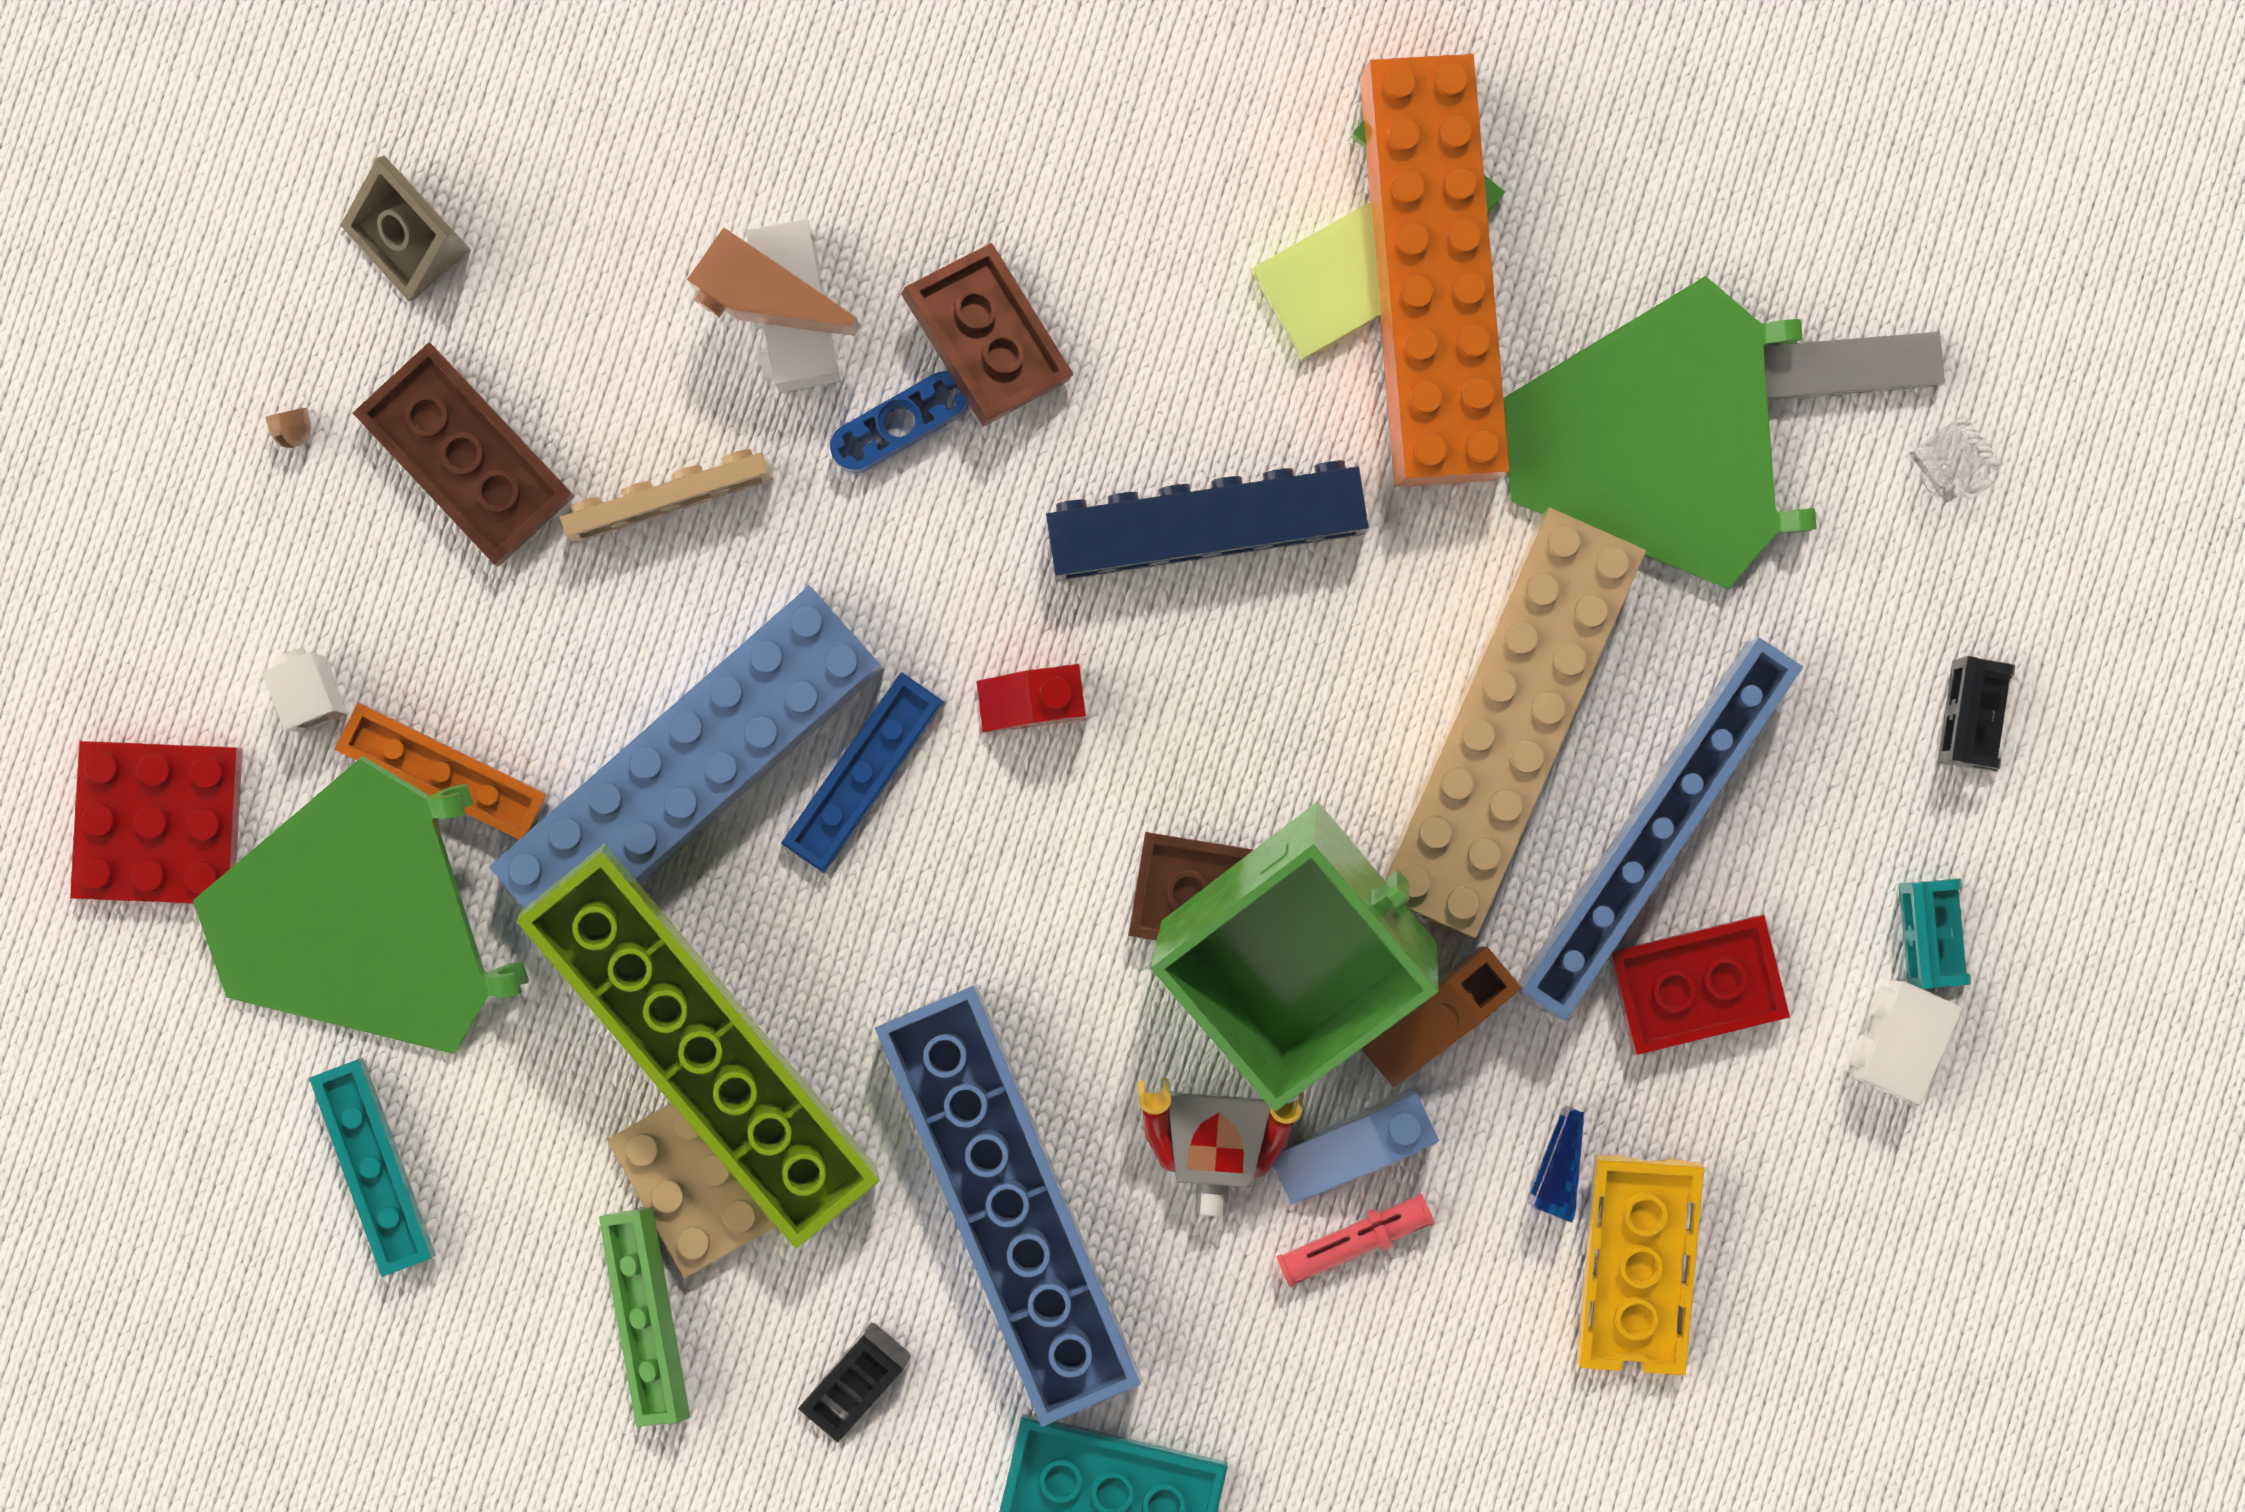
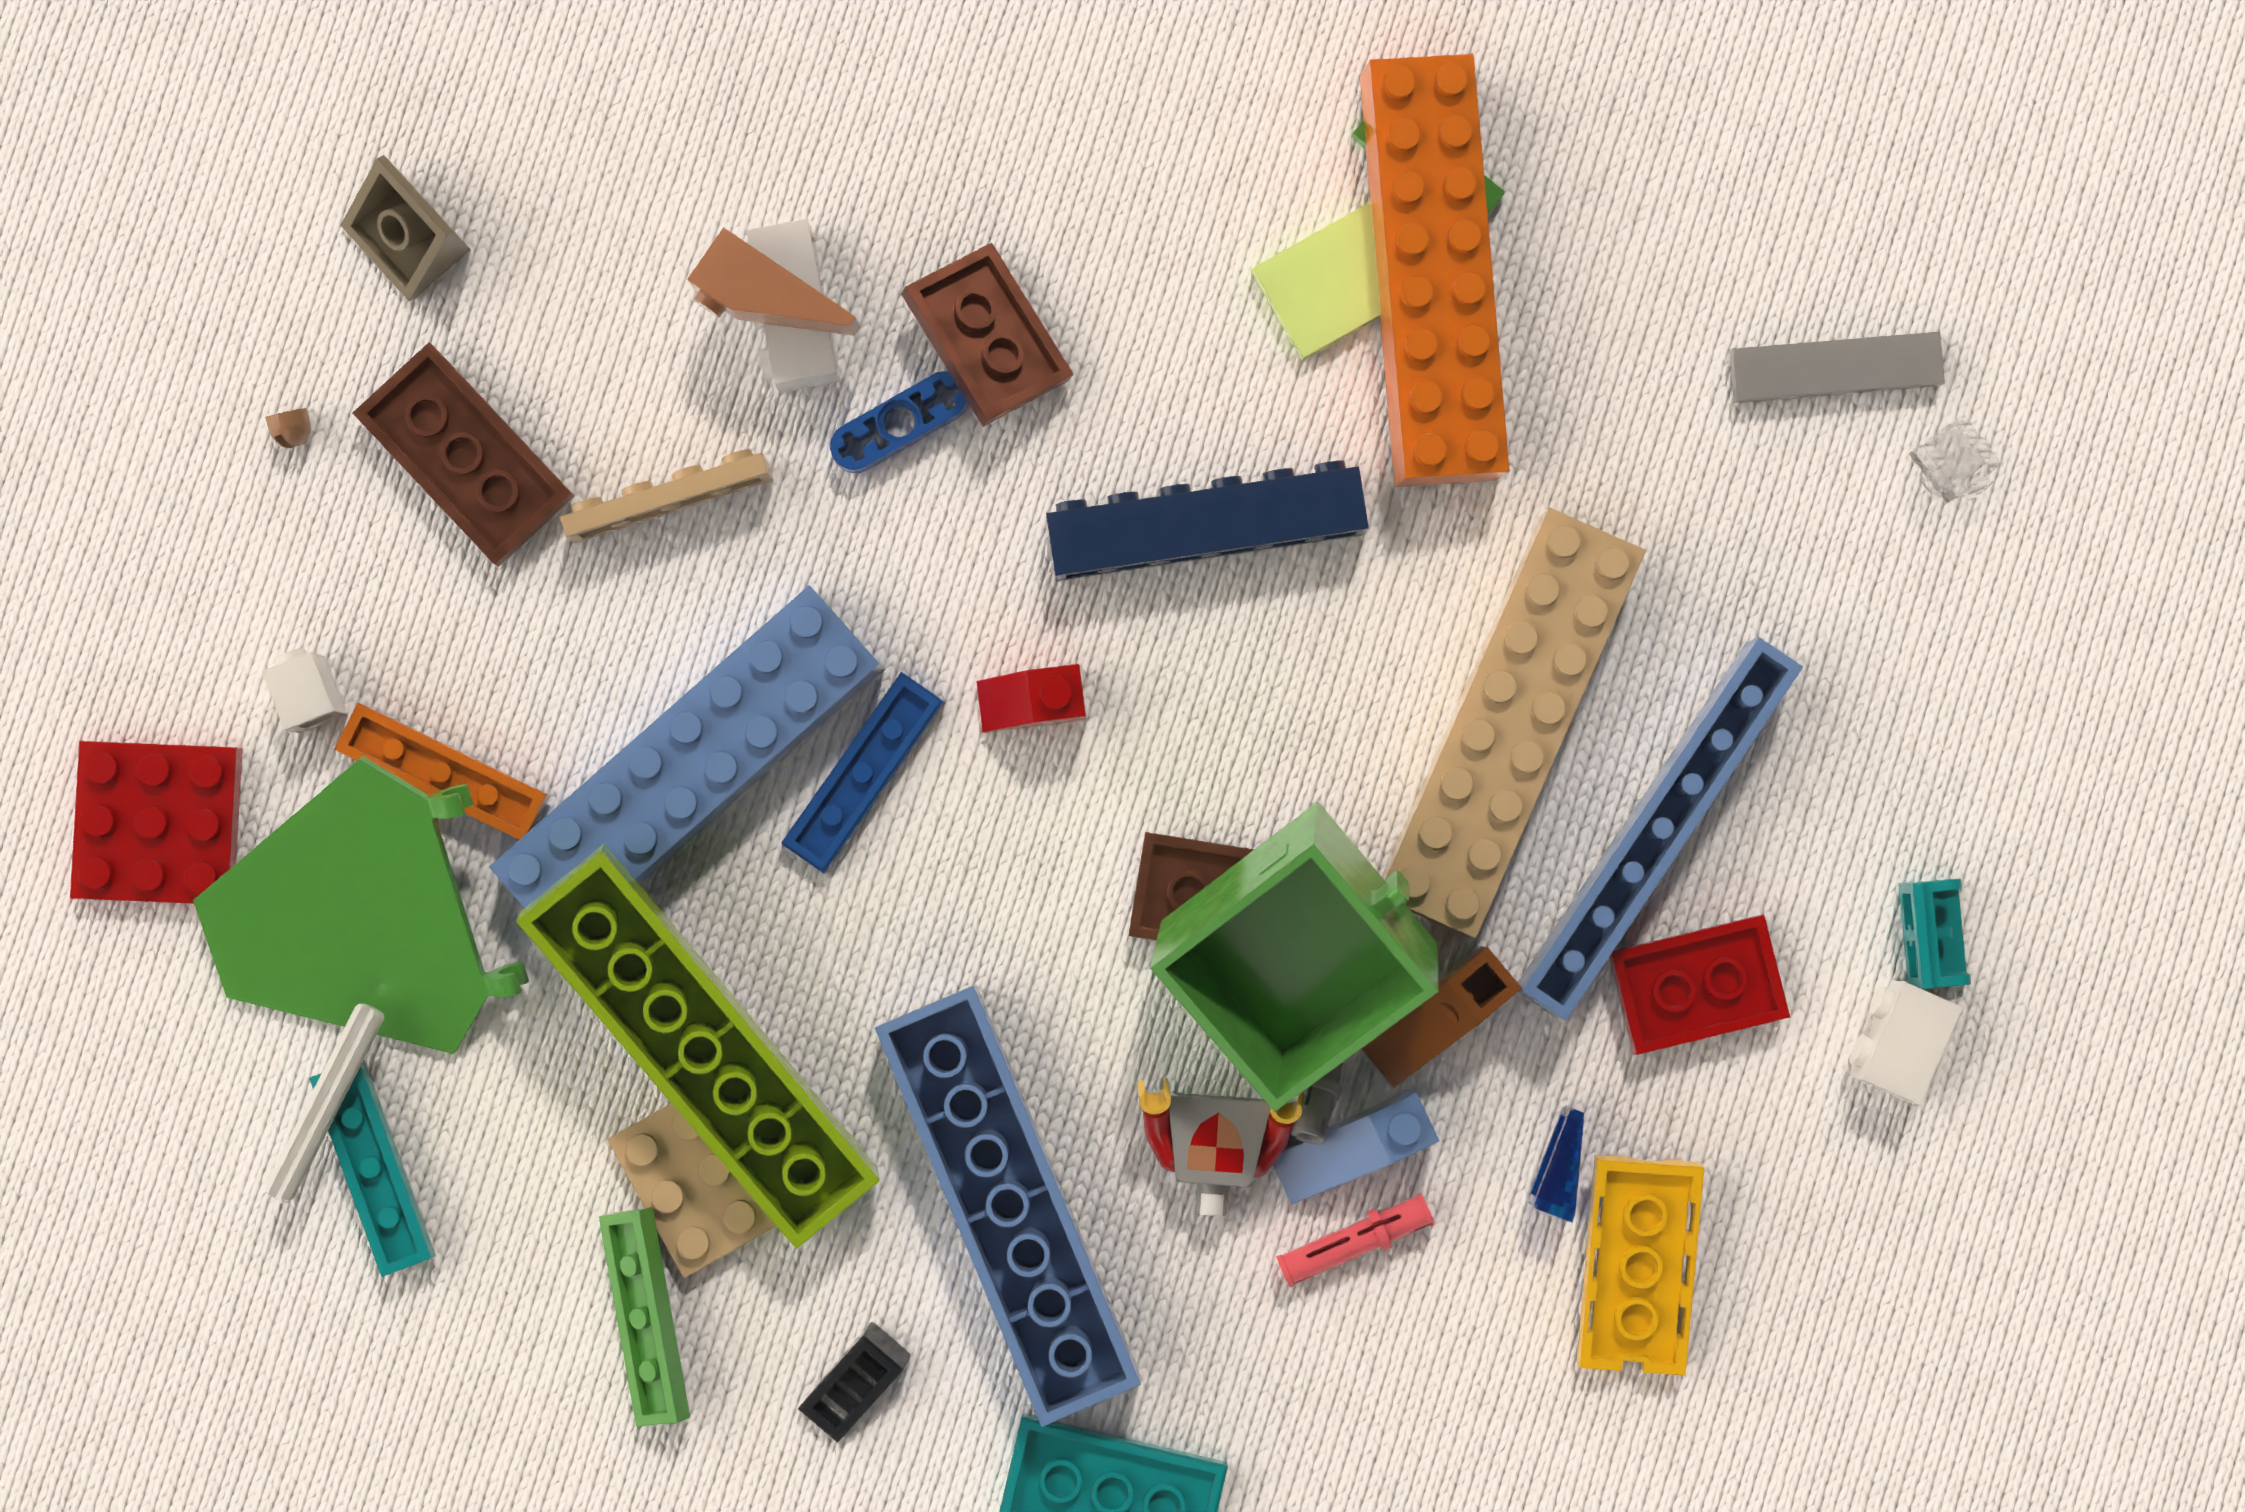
bright green flag [1503,276,1817,589] -> none
black hinge [1937,656,2016,772] -> none
none -> white axle [265,1003,384,1202]
none -> light grey pin [1291,1062,1343,1144]

